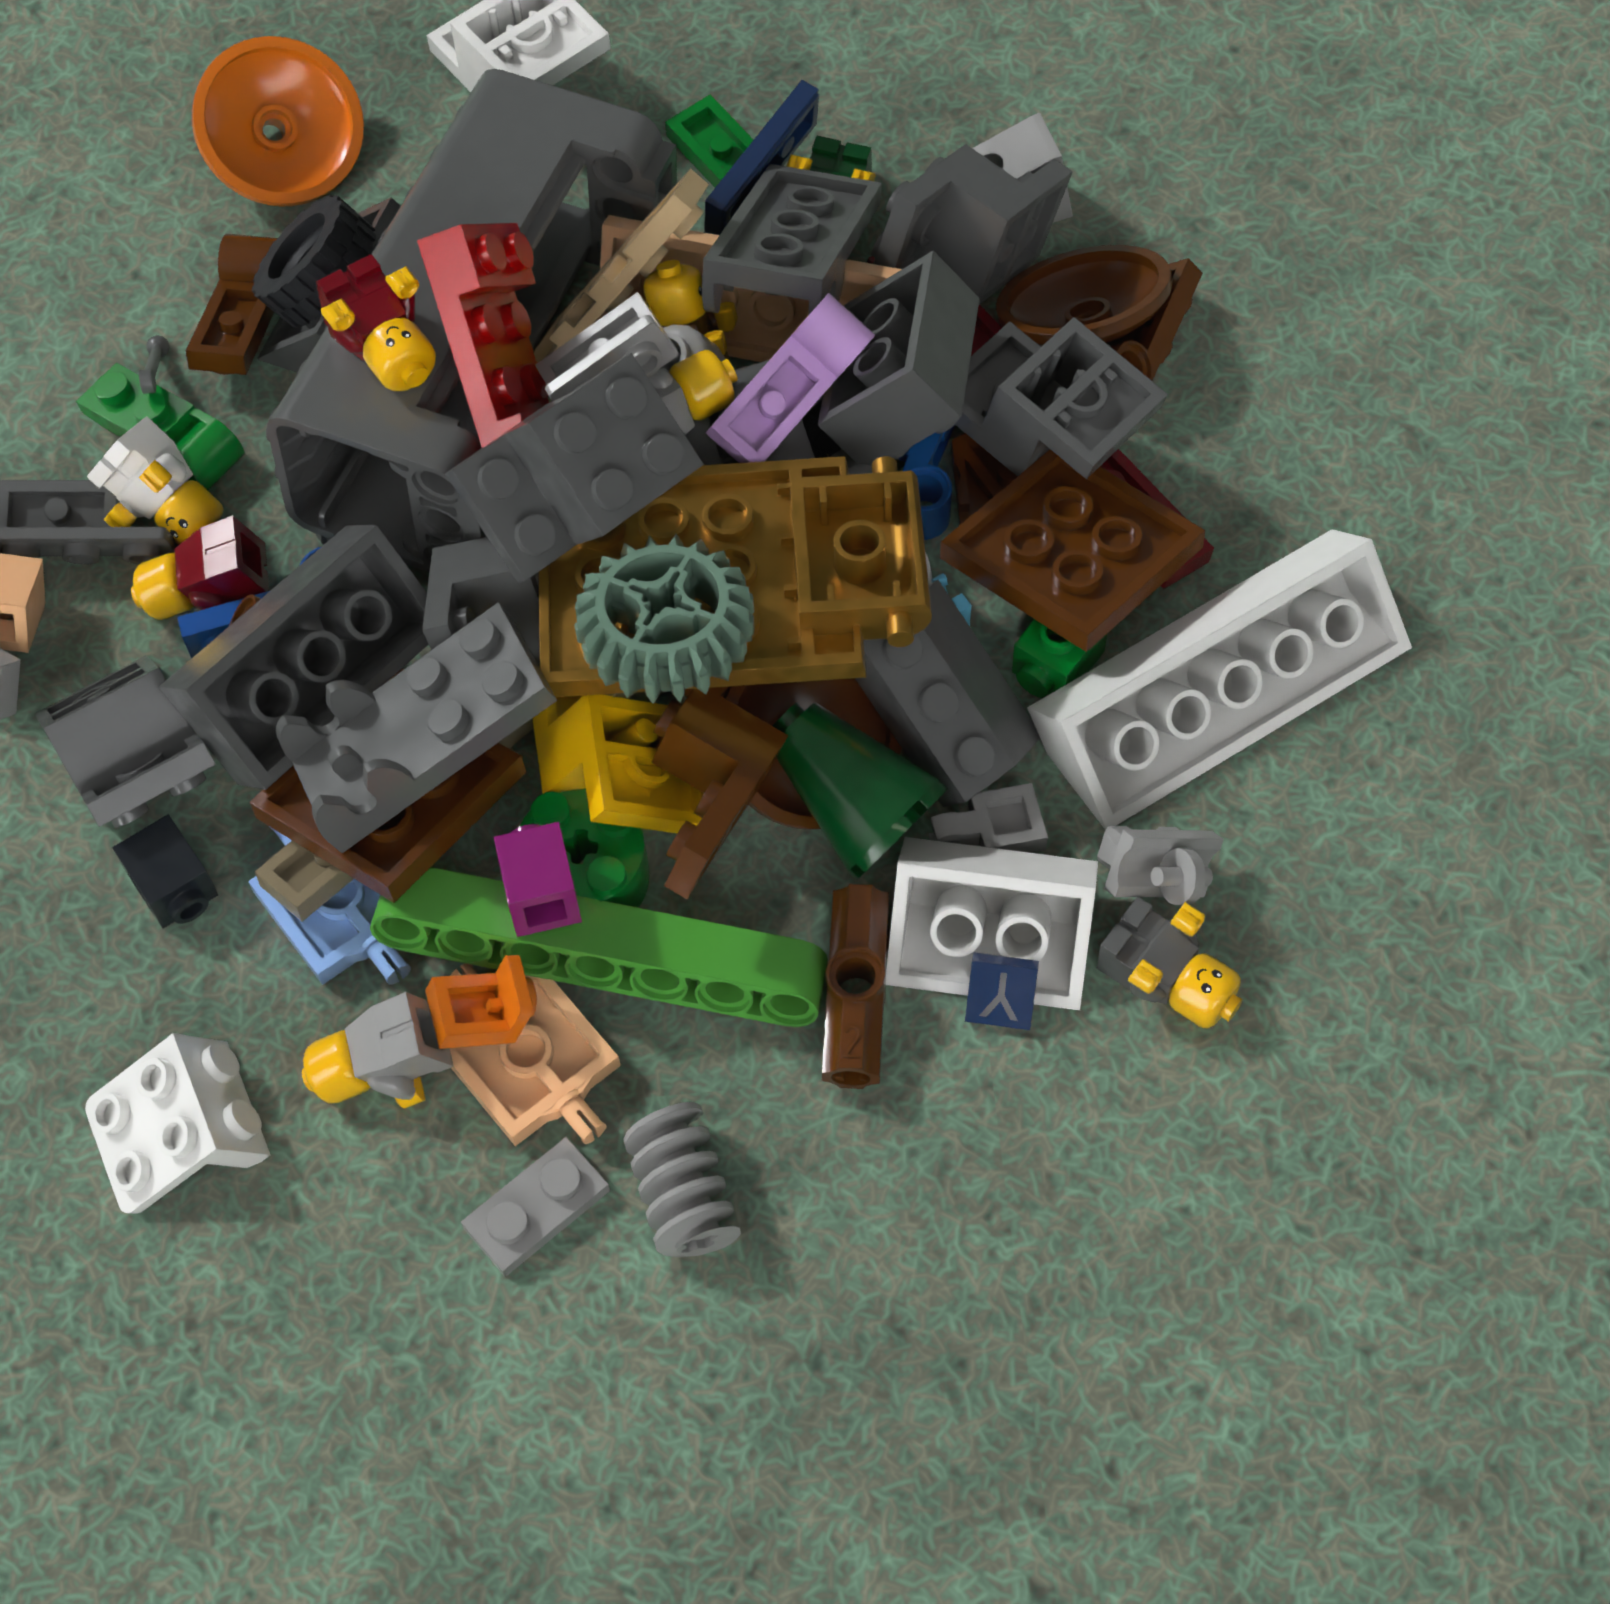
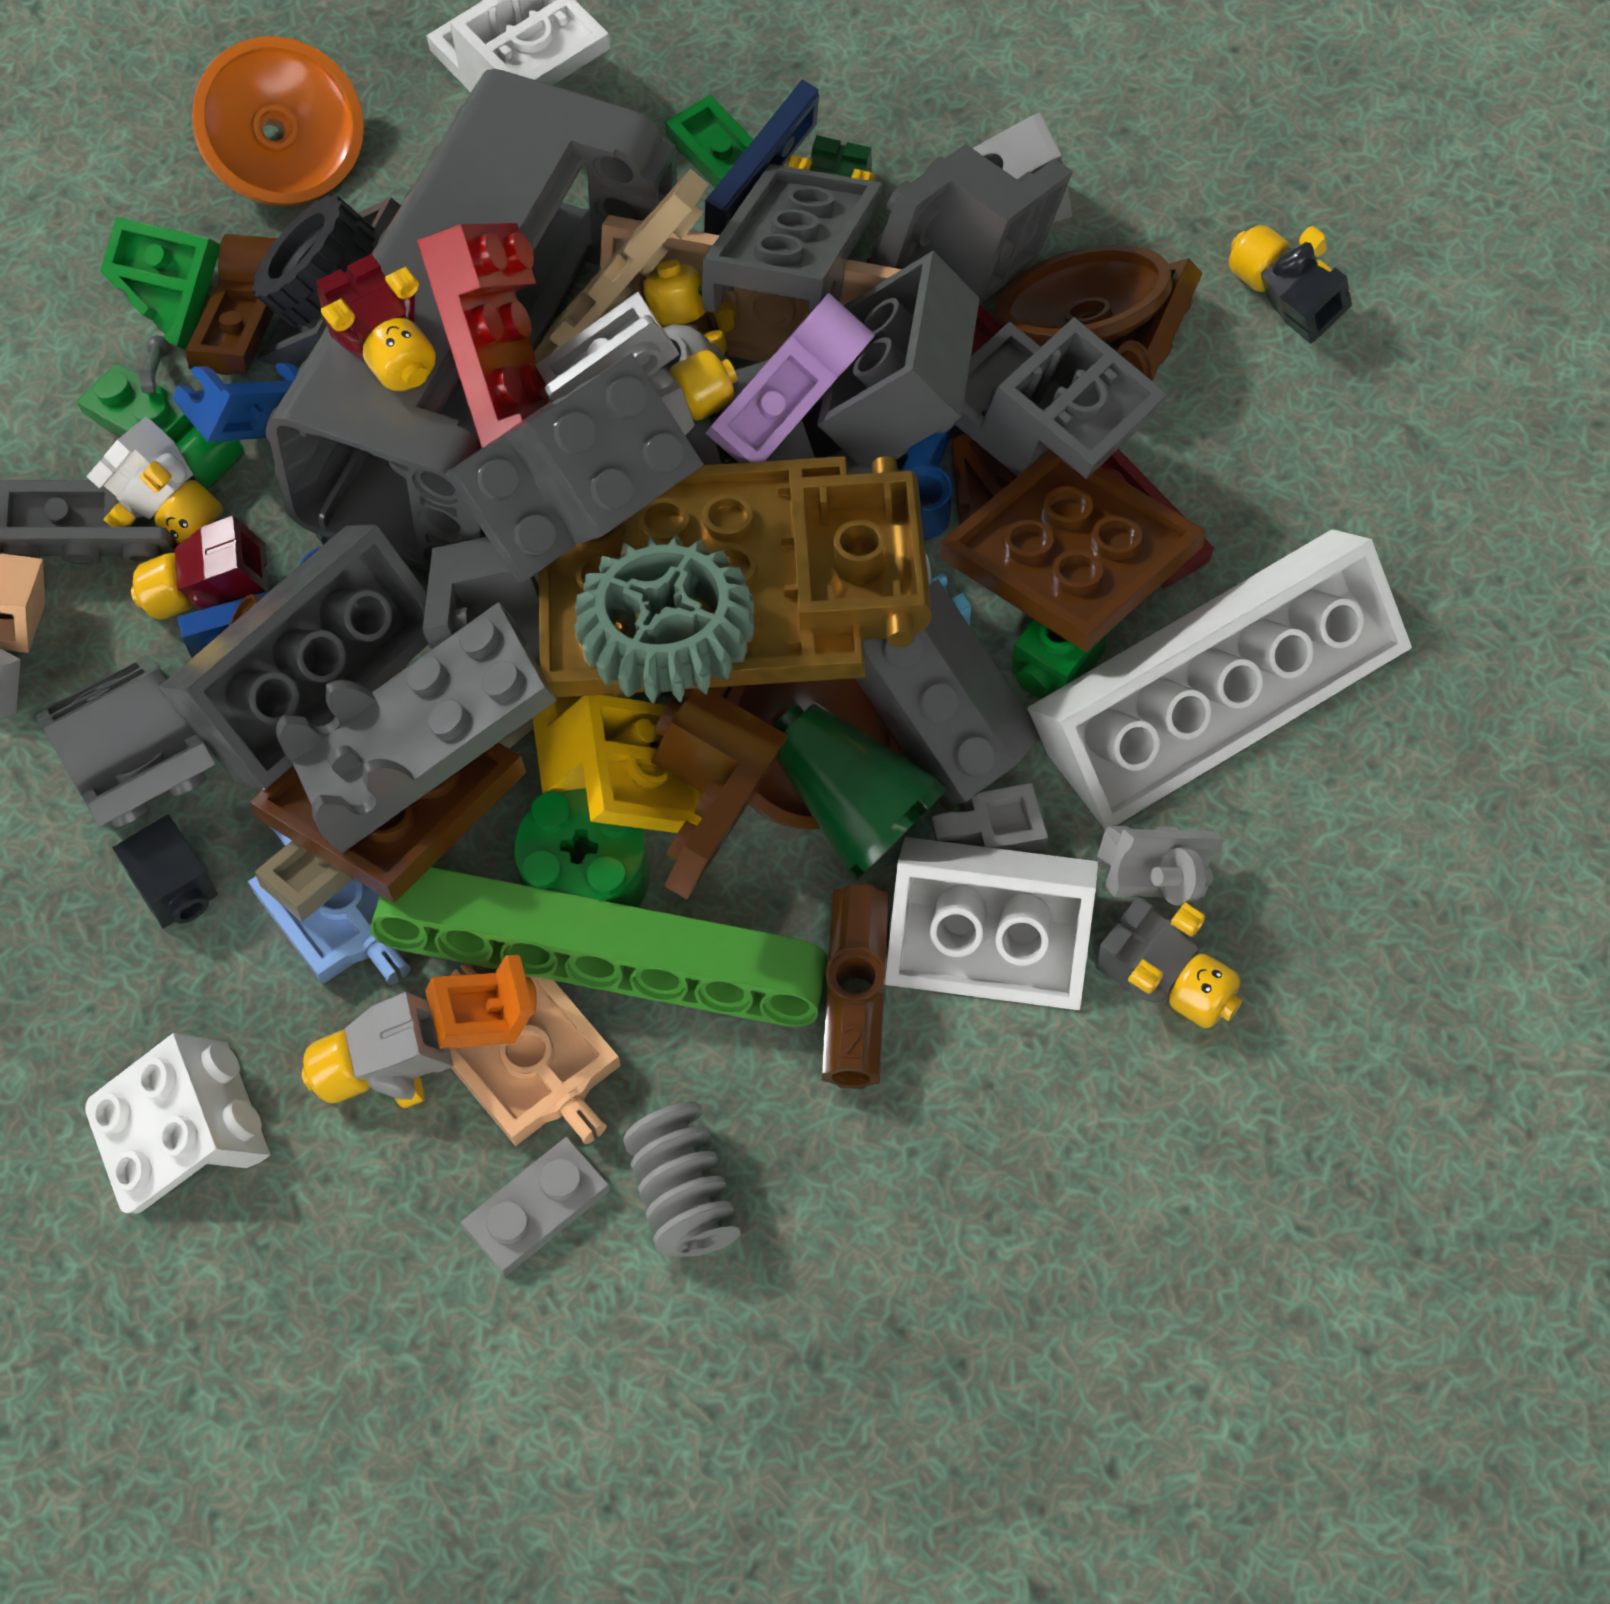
magenta brick [493,822,582,937] -> none
dark blue tile [965,952,1039,1030] -> none
none -> green wing [100,217,220,350]
none -> blue hinge [172,363,299,442]
none -> black piece [1229,225,1352,344]

